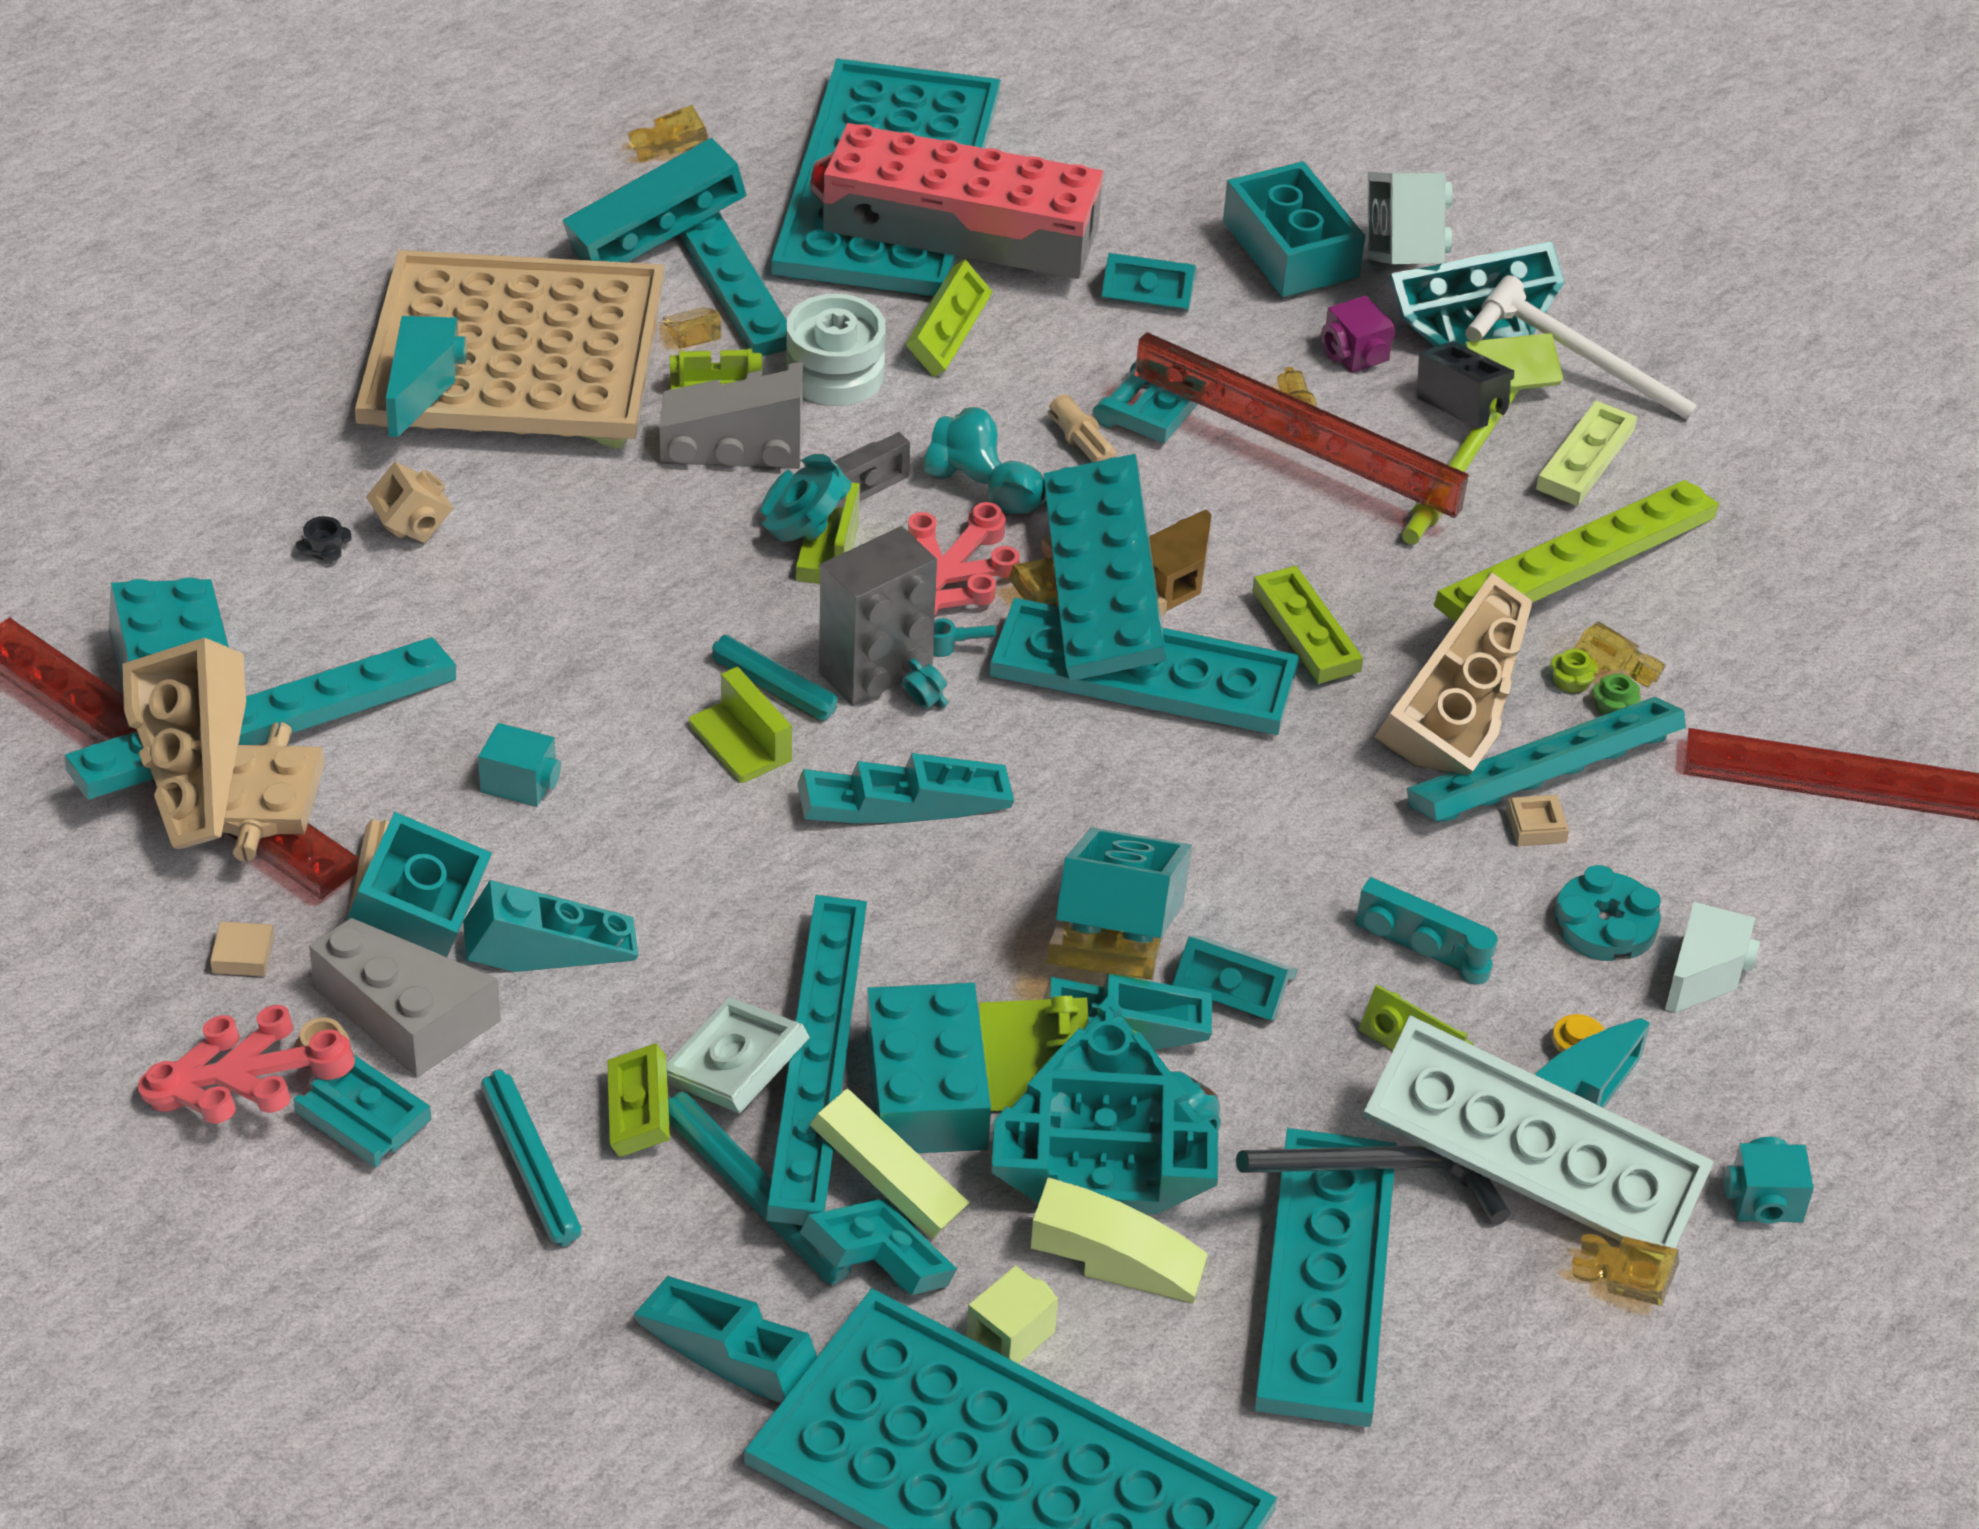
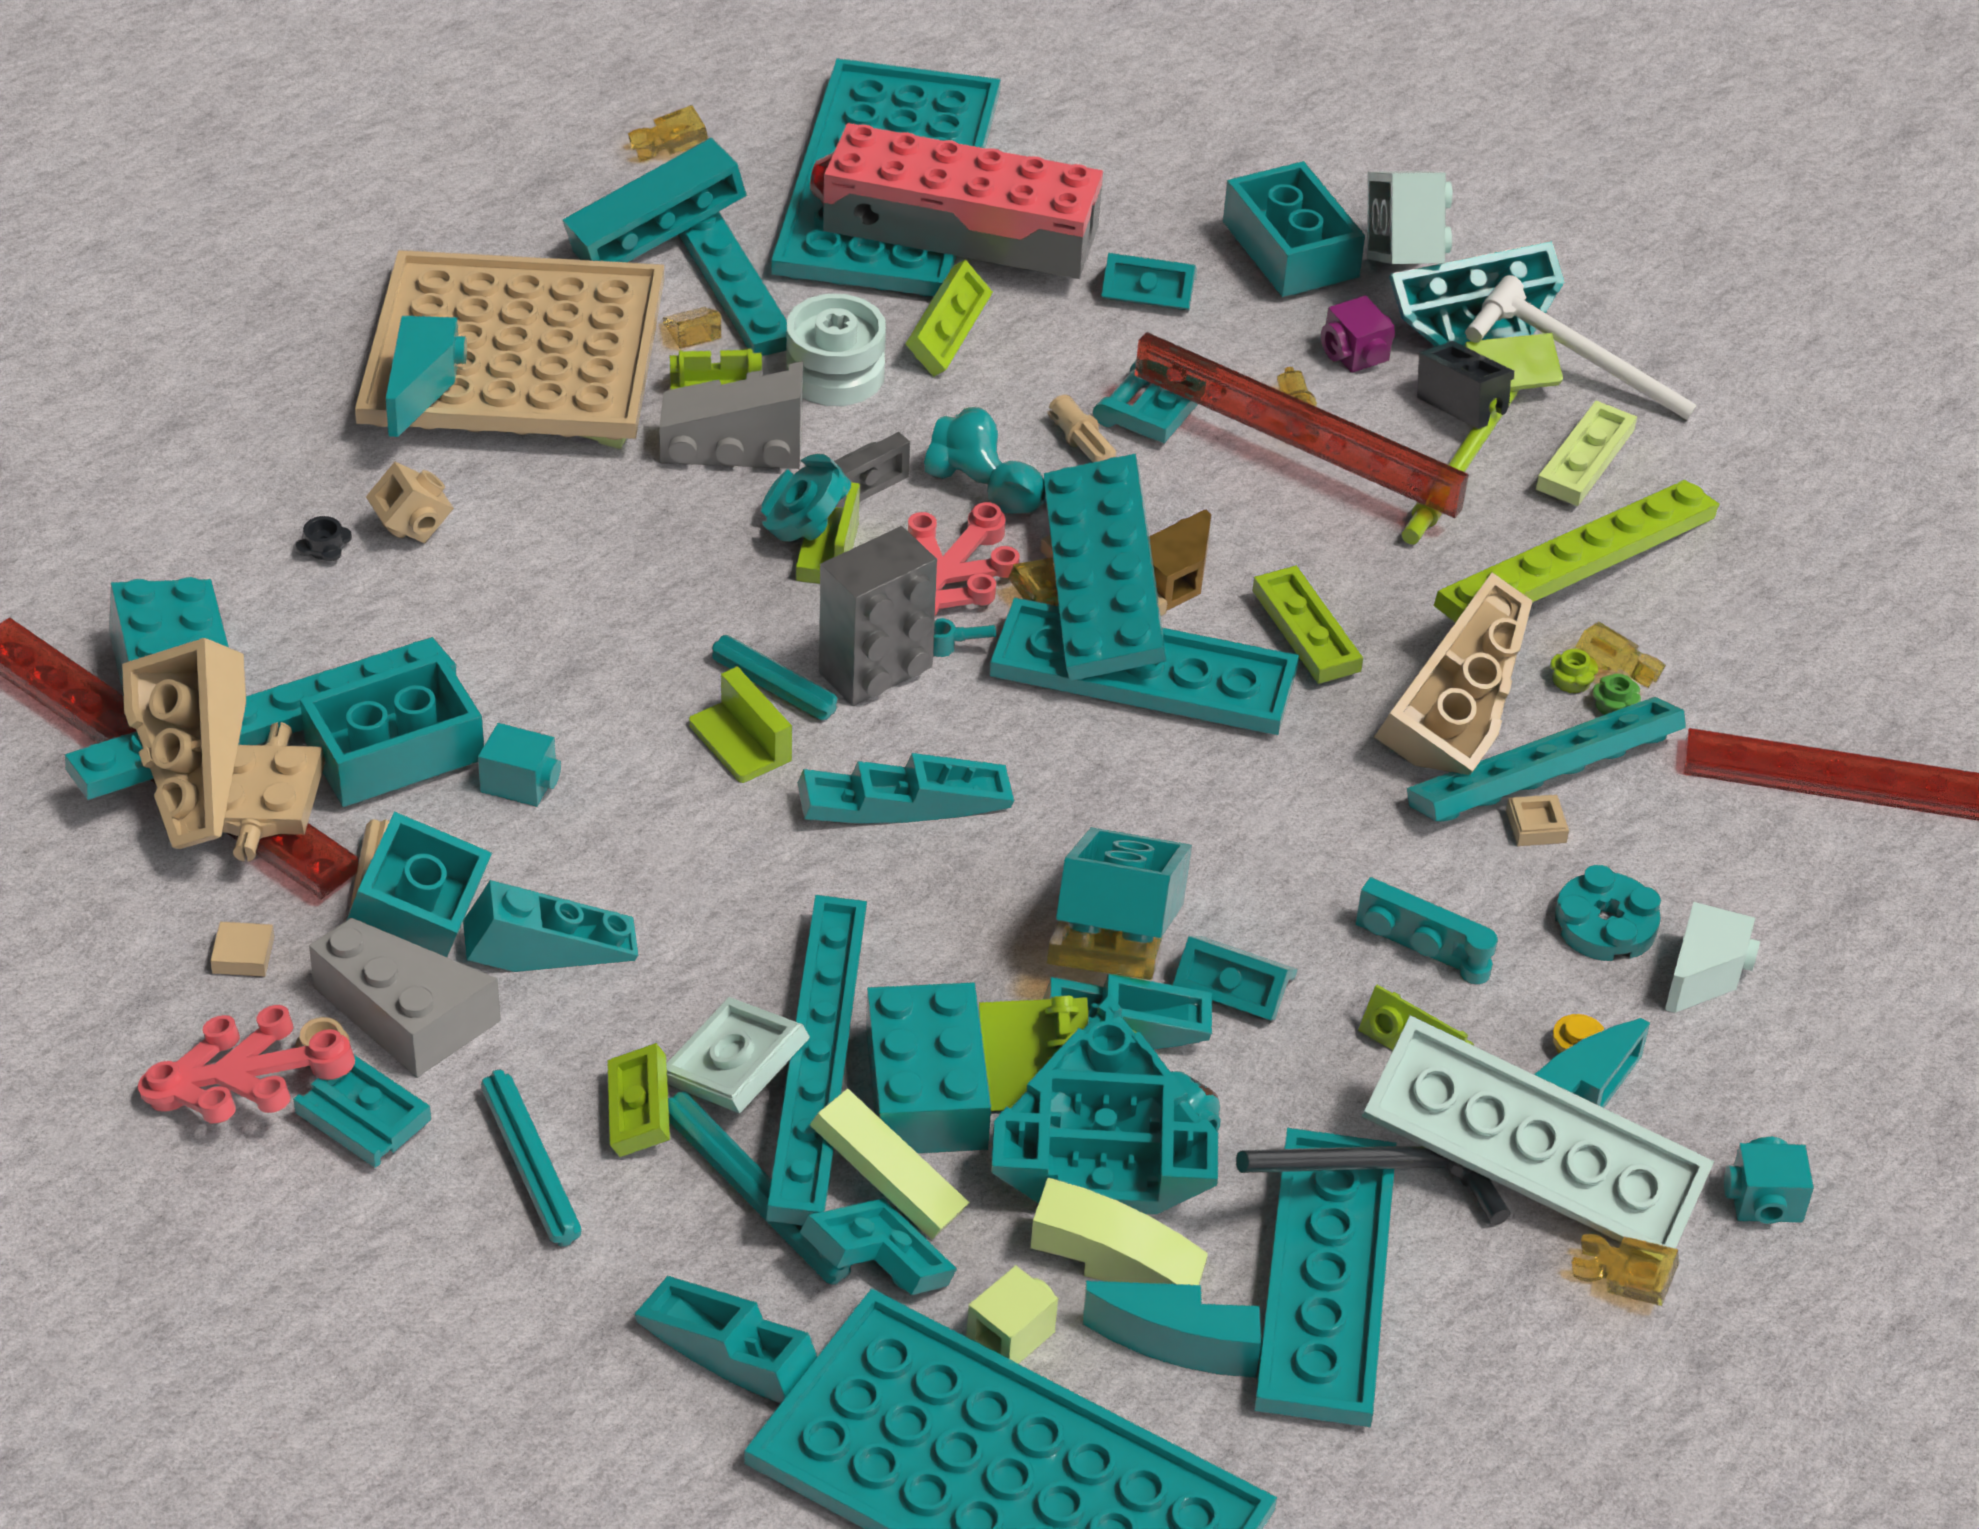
teal plate [902,658,948,709] -> none
none -> teal brick [300,653,484,807]
none -> teal slope [1083,1281,1261,1378]

